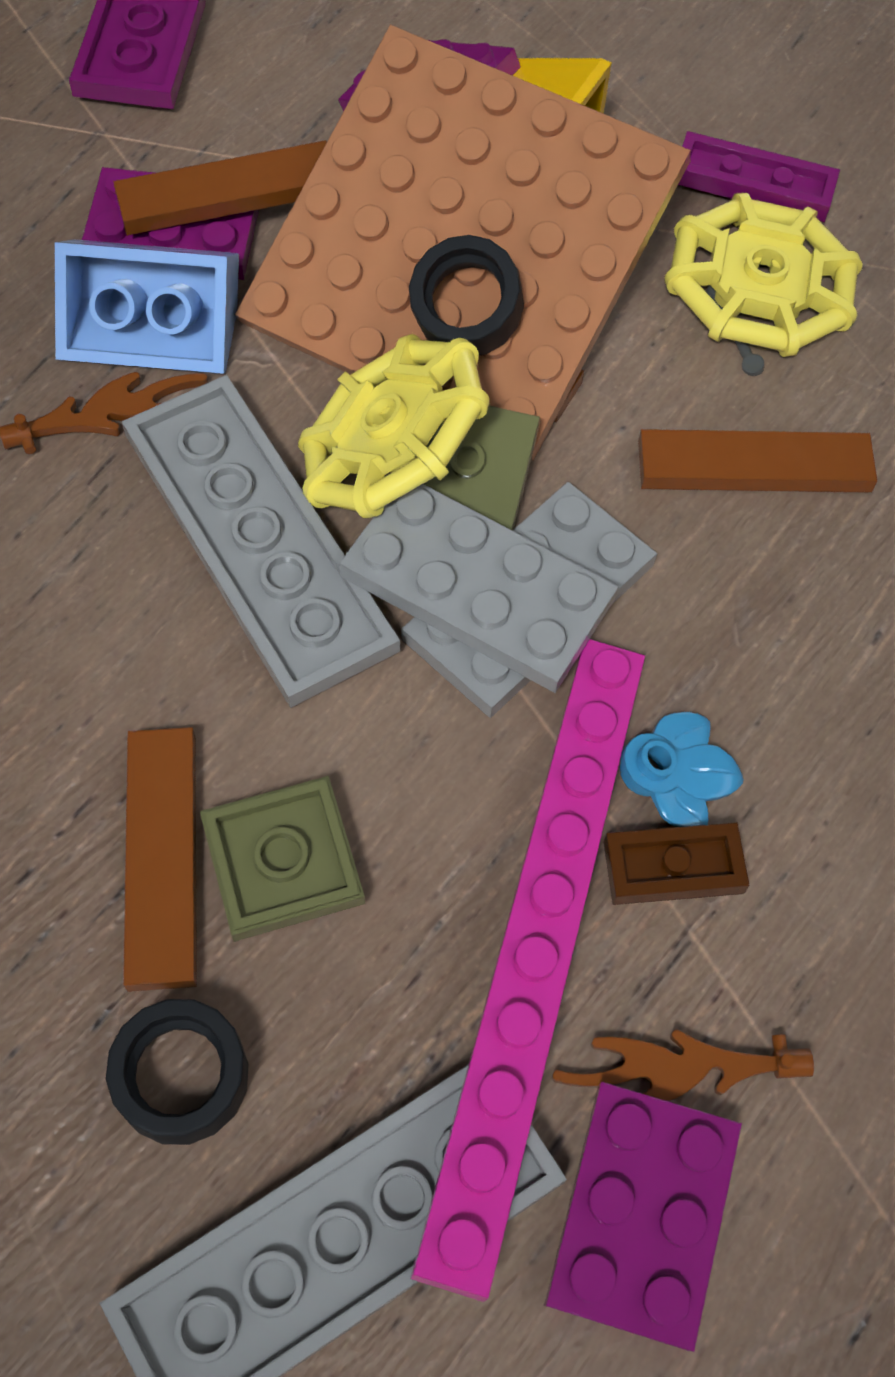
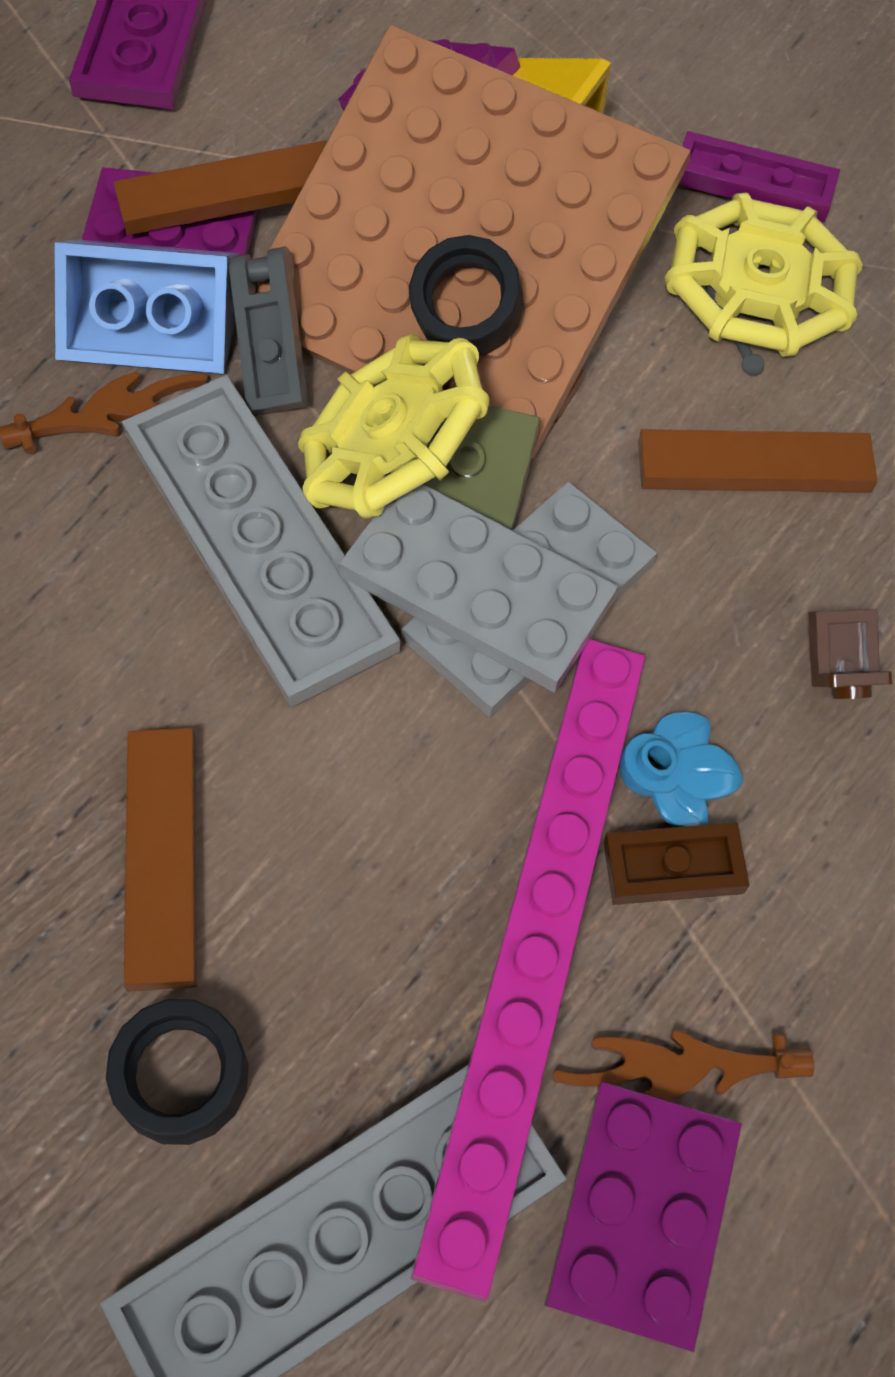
olive plate [200,776,365,942] -> none
none -> dark grey plate [229,246,309,416]
none -> reddish brown bracket [808,609,892,699]

